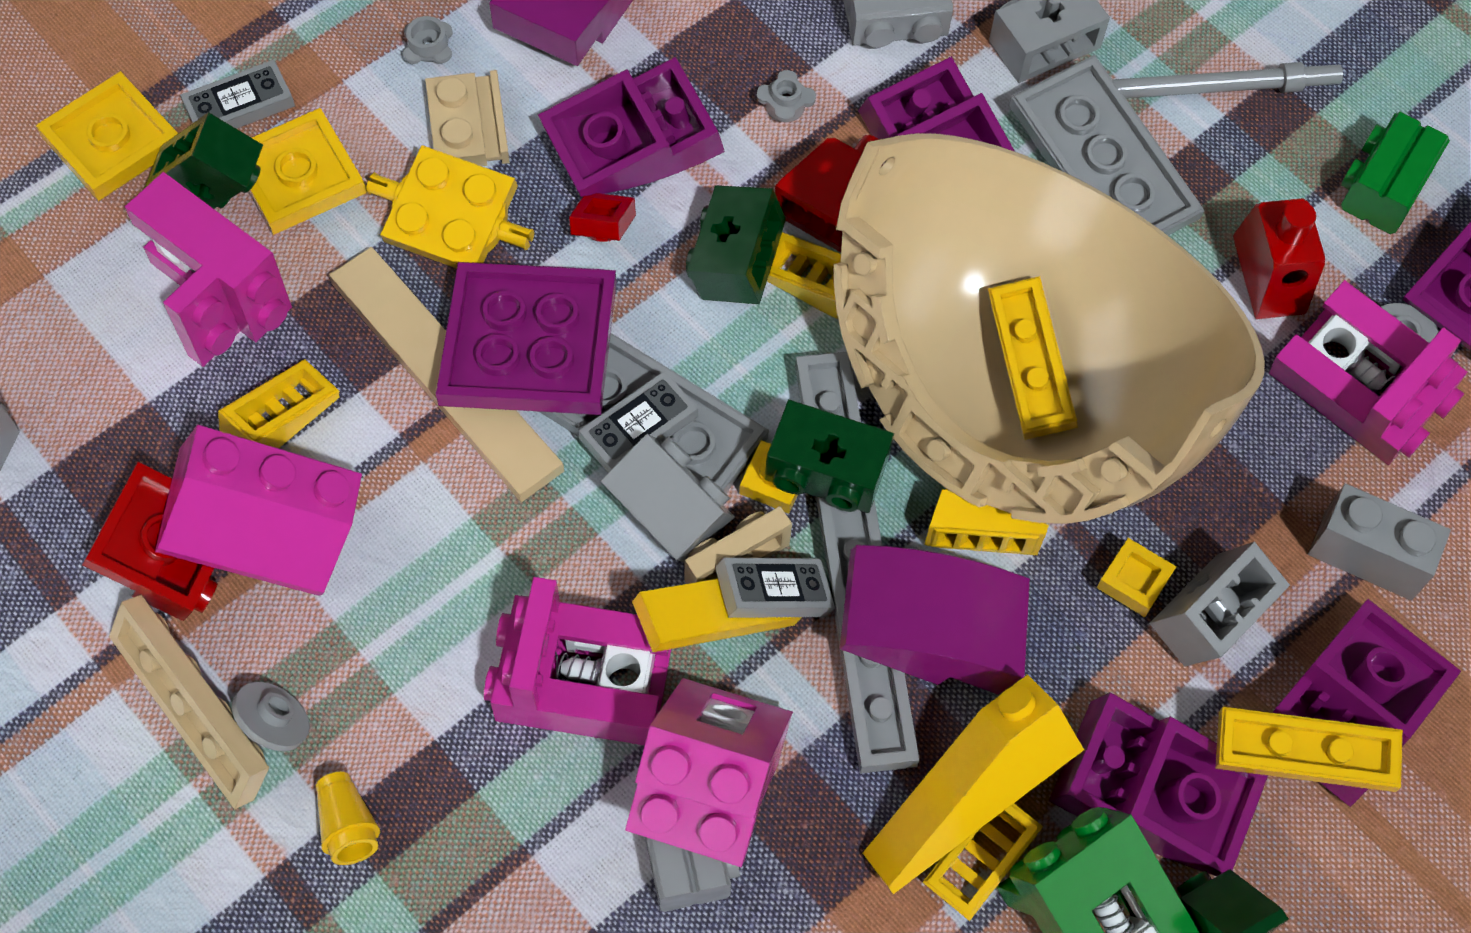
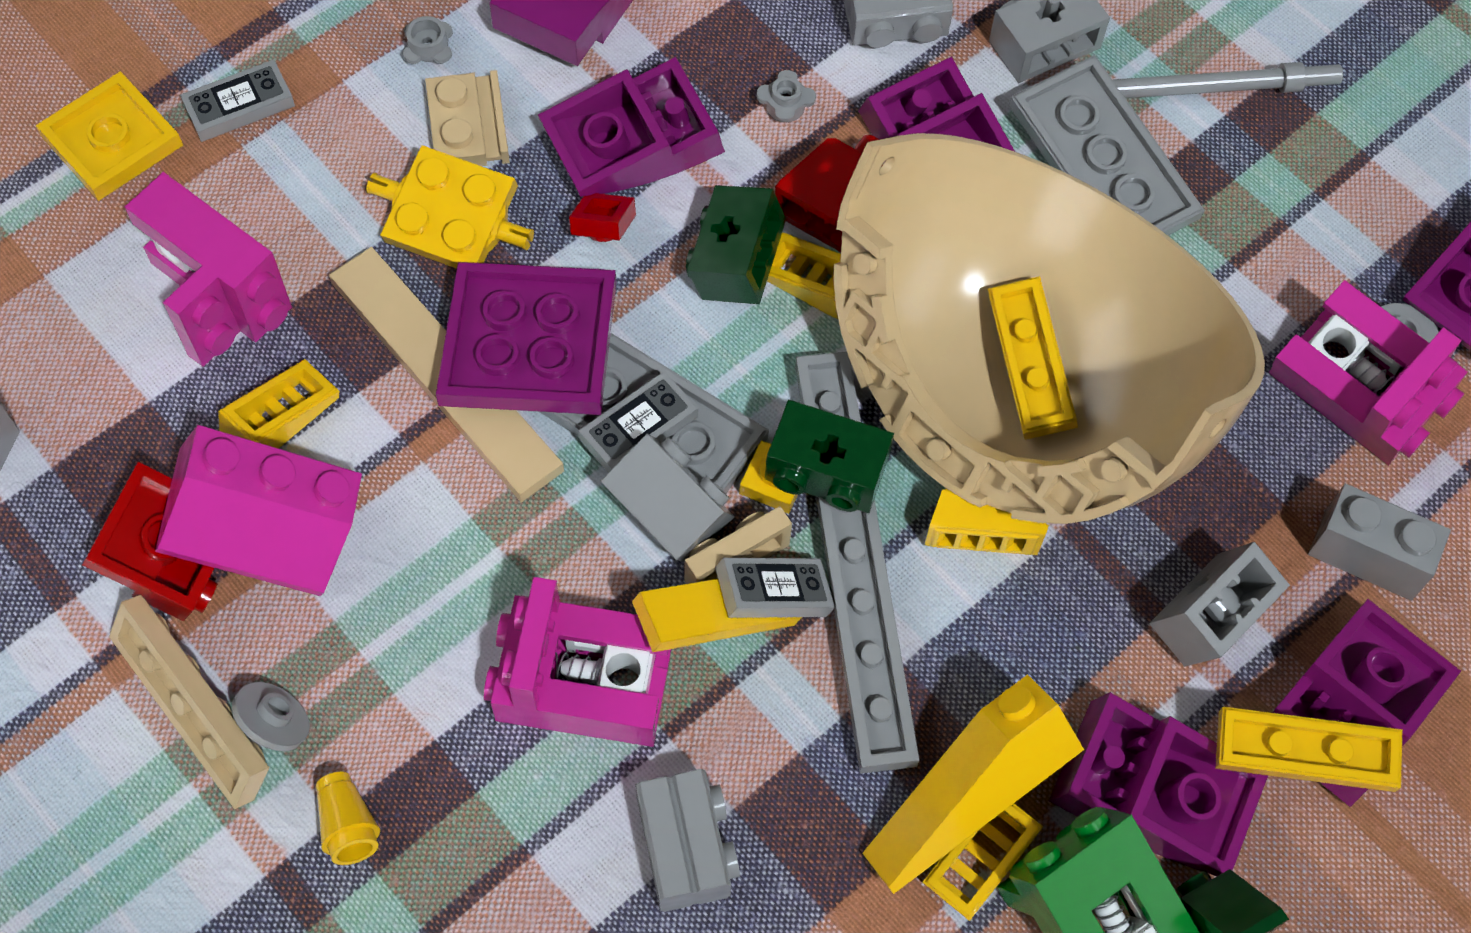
dark green brick [144,112,263,209] -> none
yellow plate [249,108,367,235] -> none
dark pink brick [625,678,793,868] -> none
magenta slope [840,545,1030,695] -> none
yellow plate [1097,538,1177,617] -> none
red torso [1233,198,1325,320] -> none
green brick [1340,112,1450,235] -> none

